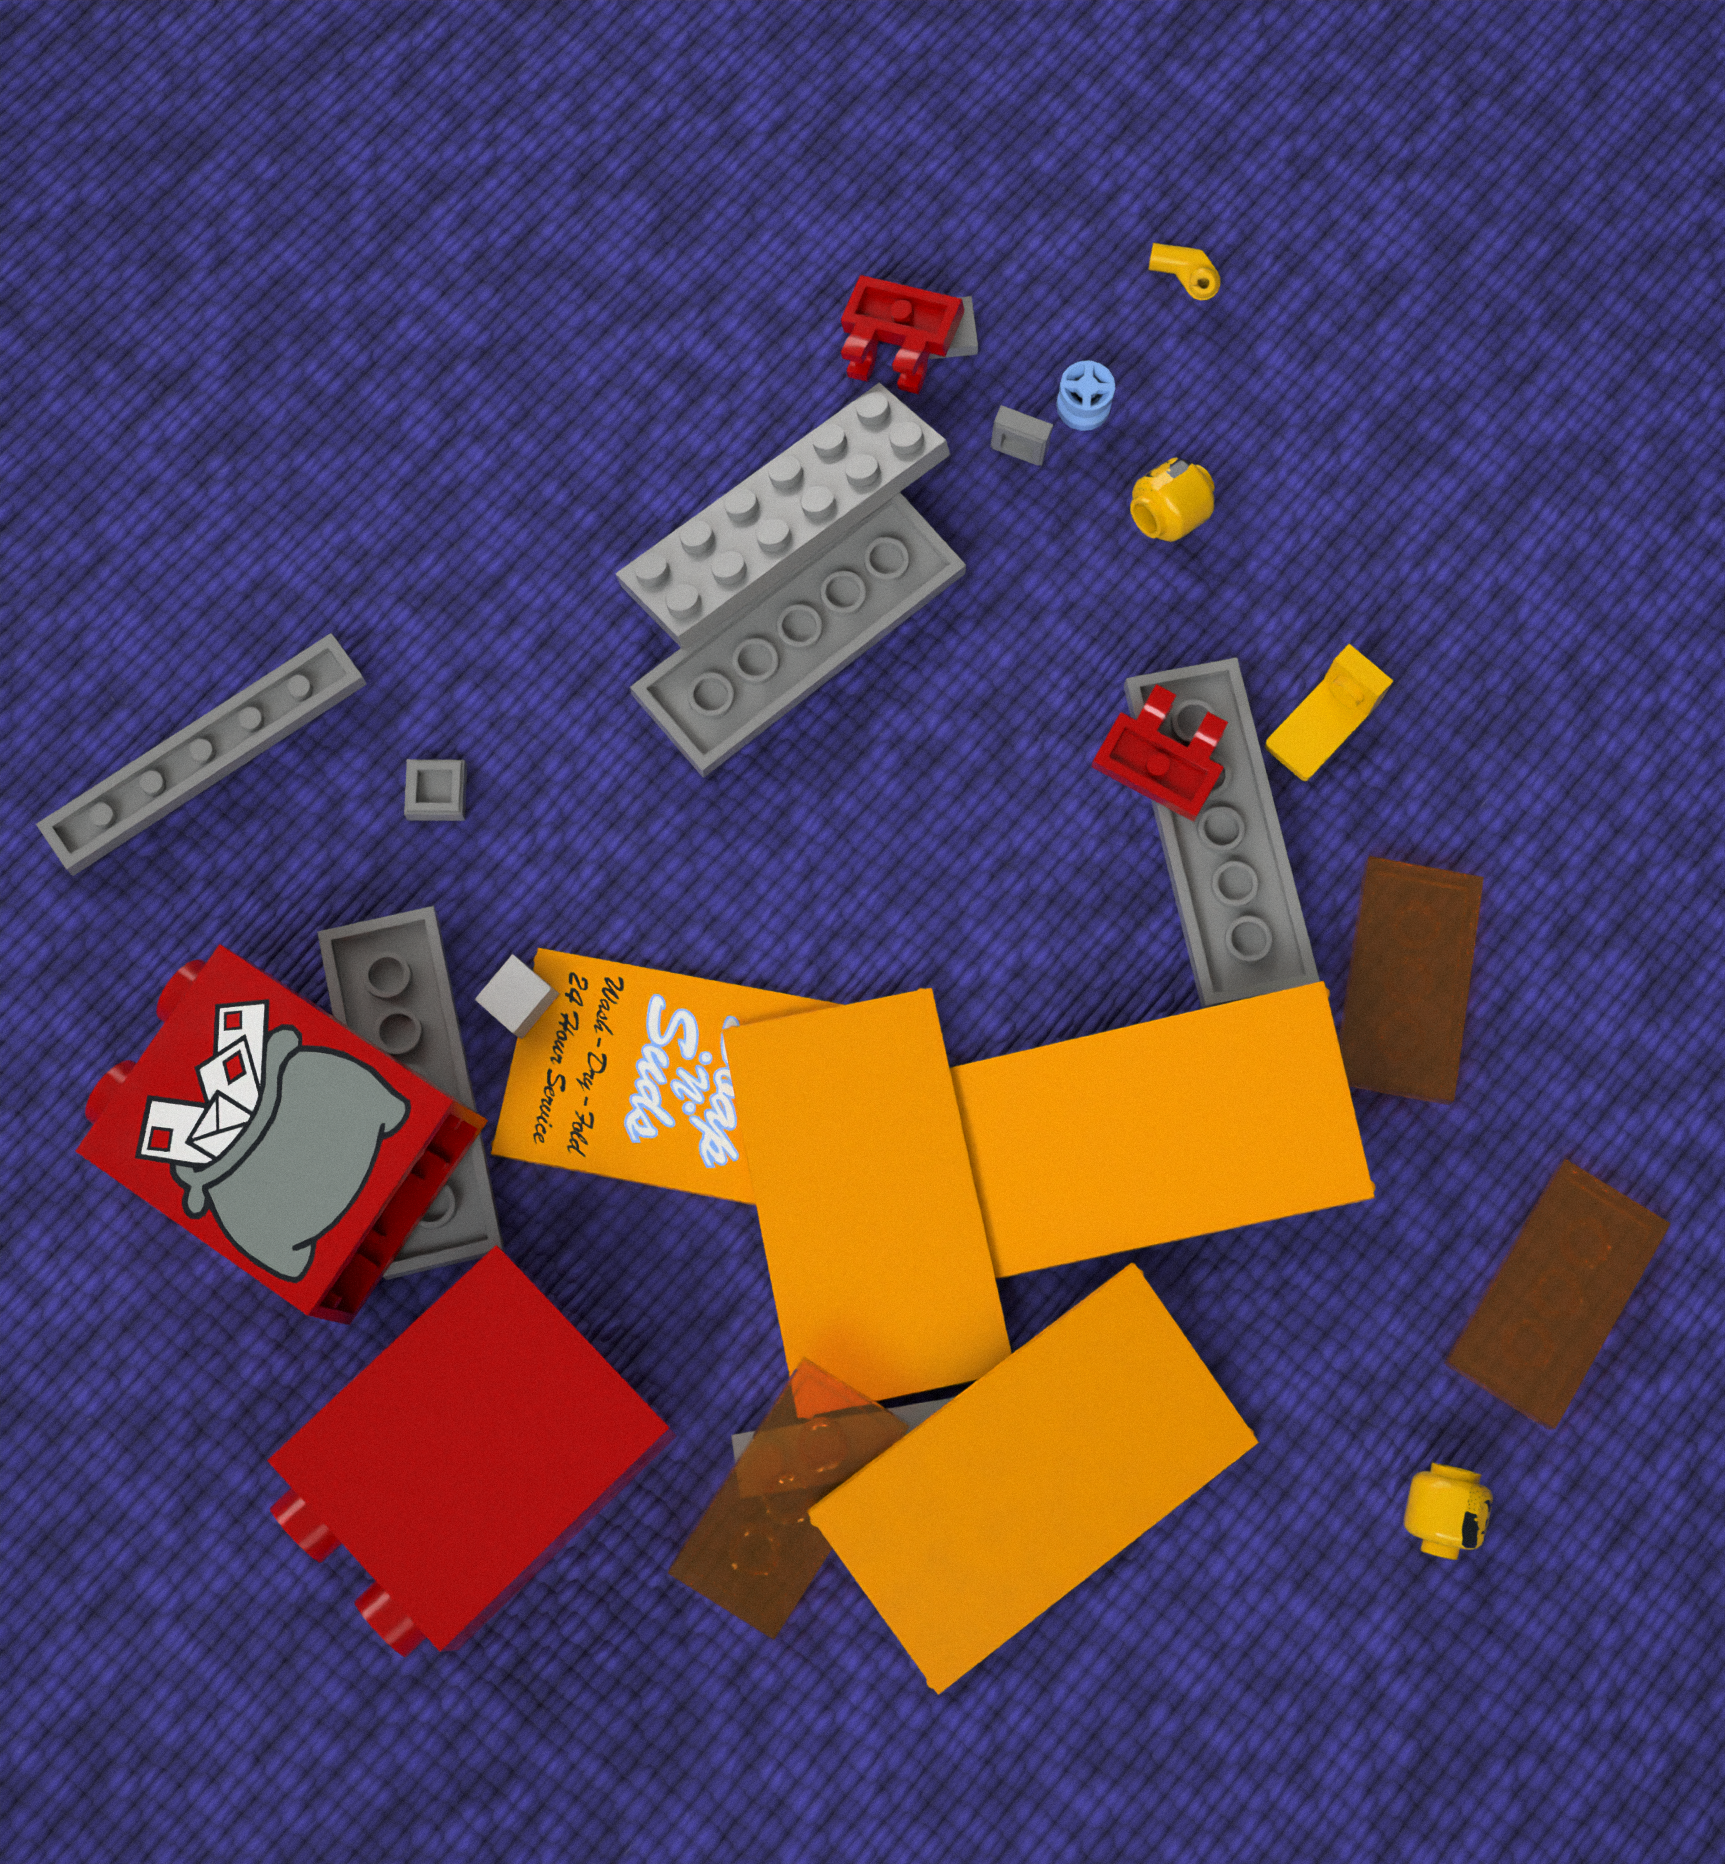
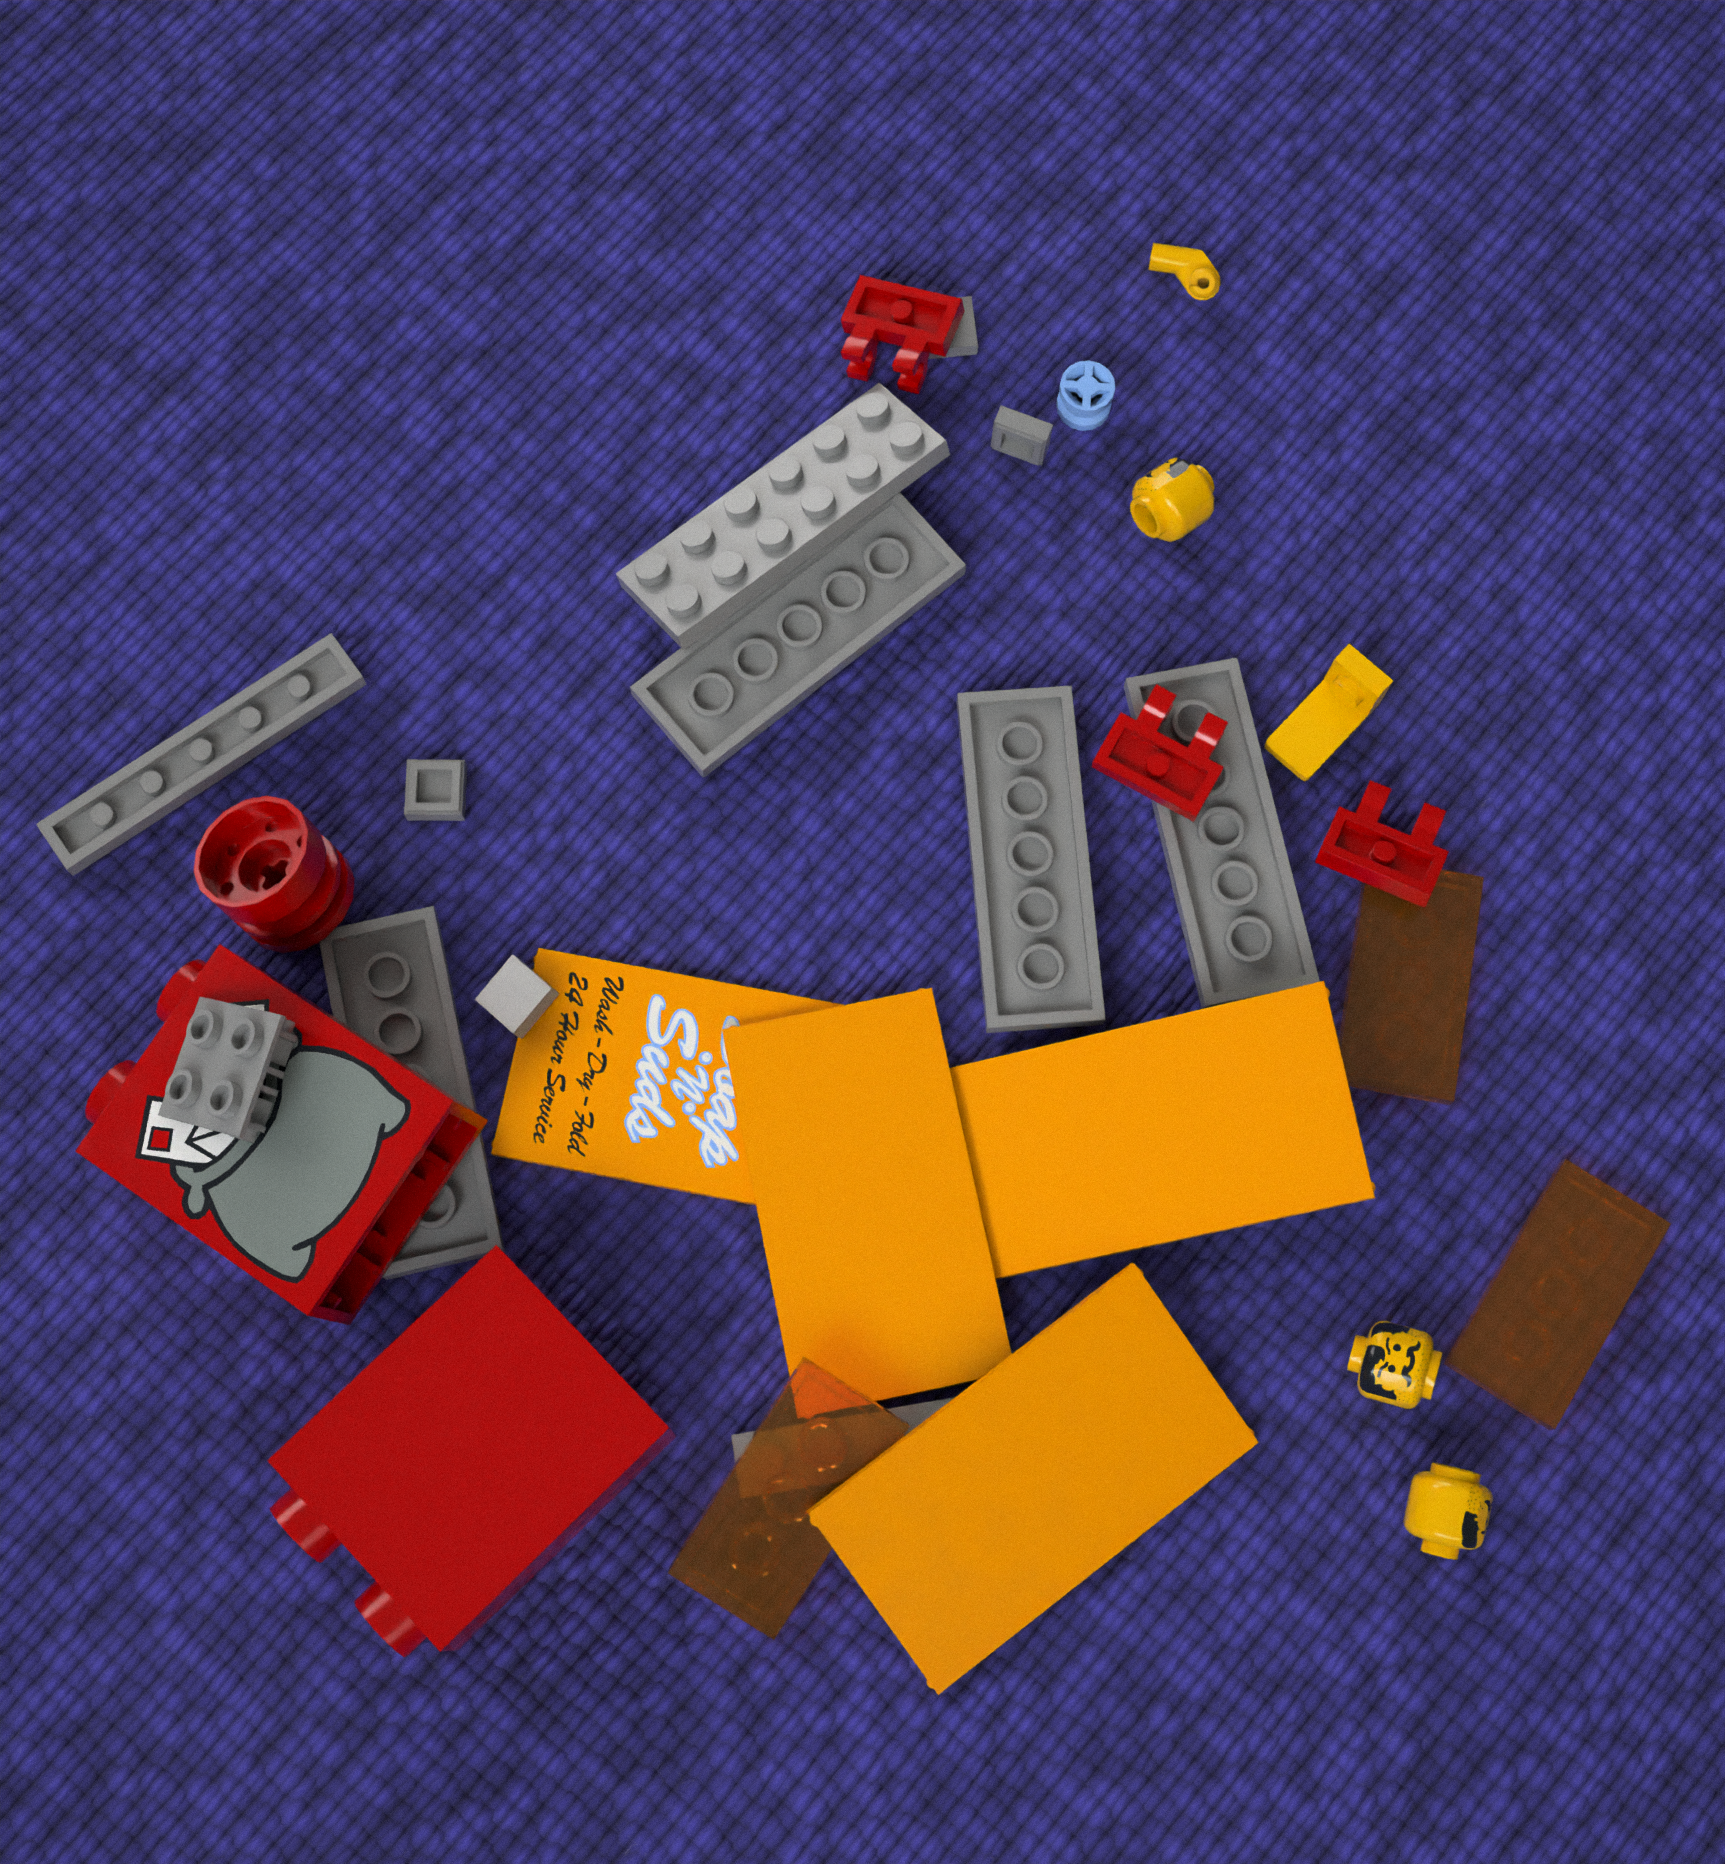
none -> light grey hinge [158,997,297,1143]
none -> red wheel [193,795,355,953]
none -> light grey plate [956,685,1106,1033]
none -> red plate [1315,780,1449,908]
none -> yellow head [1347,1321,1443,1409]

